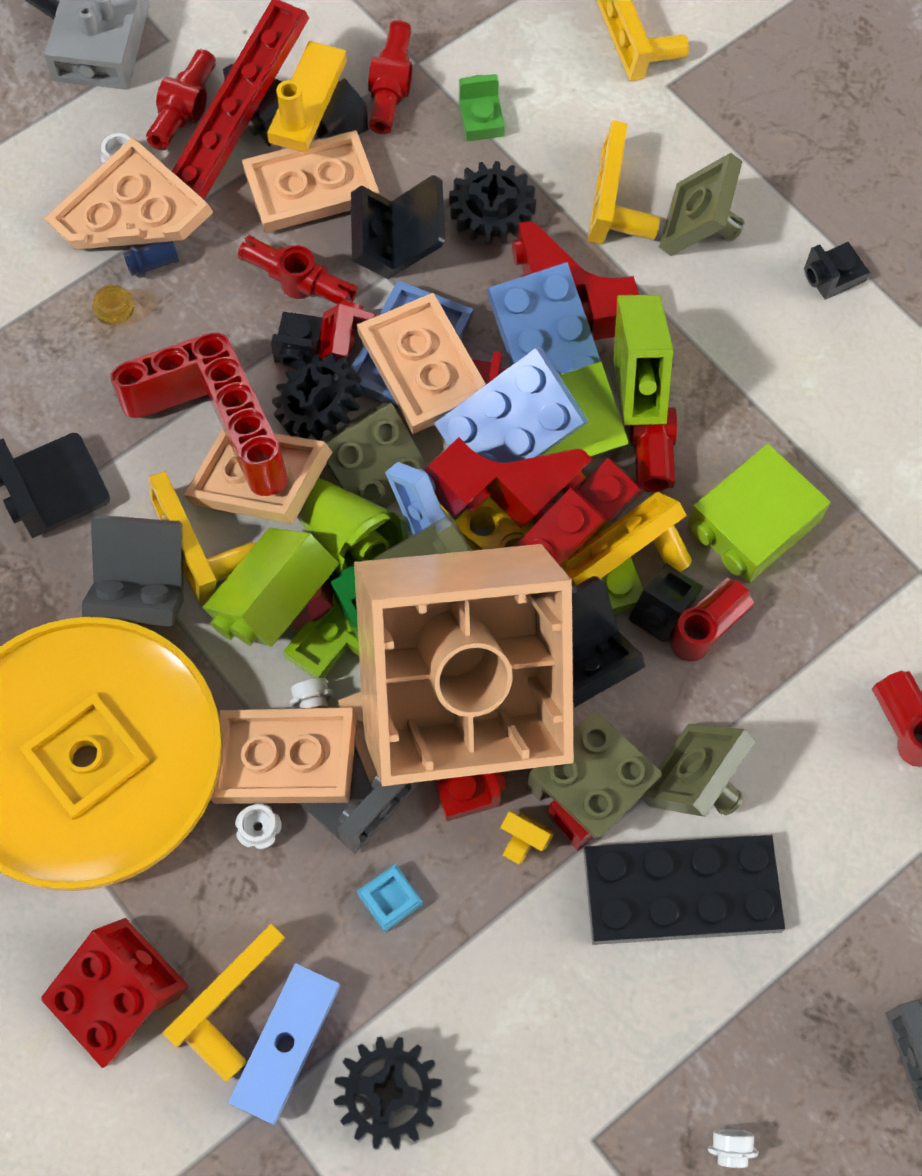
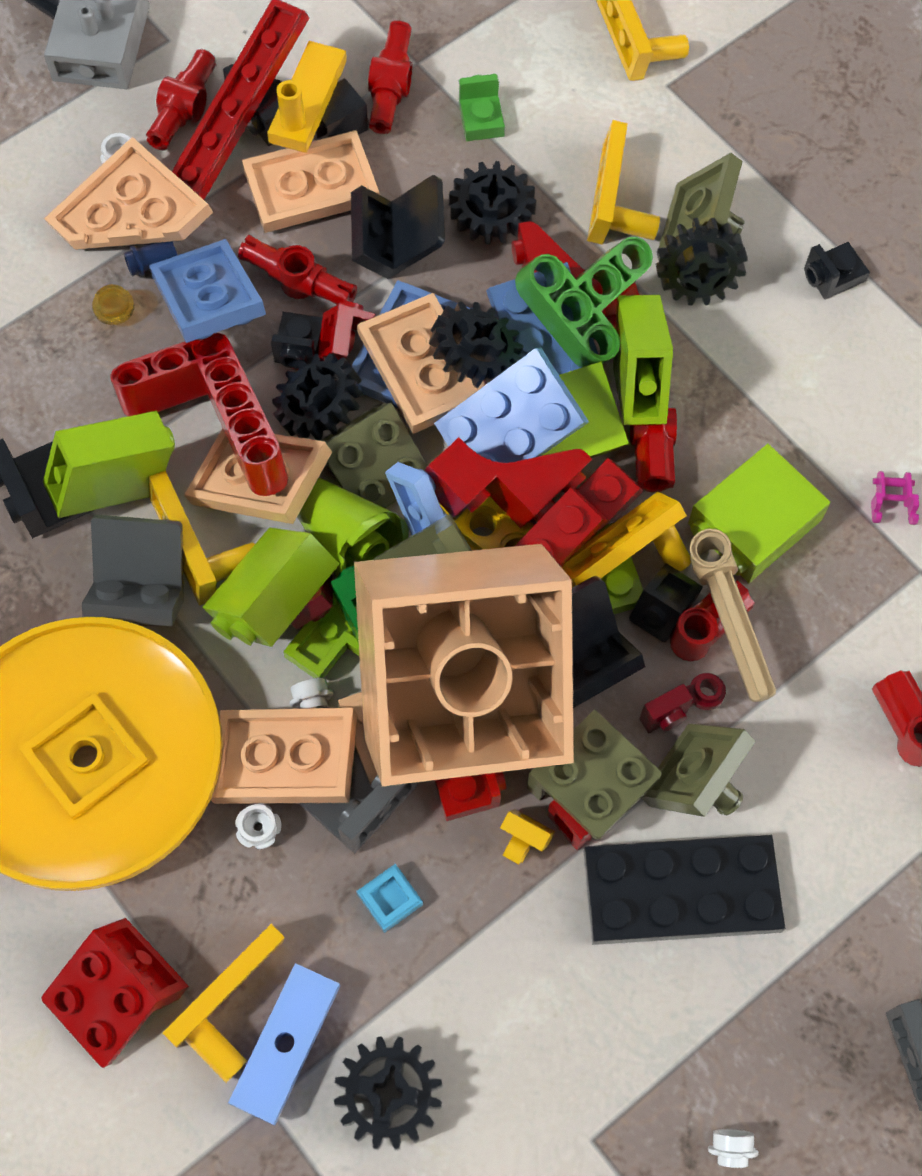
none -> lime brick [43,411,175,518]
none -> medium blue plate [149,239,266,343]
none -> black gear [429,301,524,388]
none -> bright green beam [515,237,653,368]
none -> dark red plate [639,673,726,734]
none -> black gear [656,218,748,306]
none -> tan axle [690,529,776,702]
none -> dark pink piece [871,471,919,525]

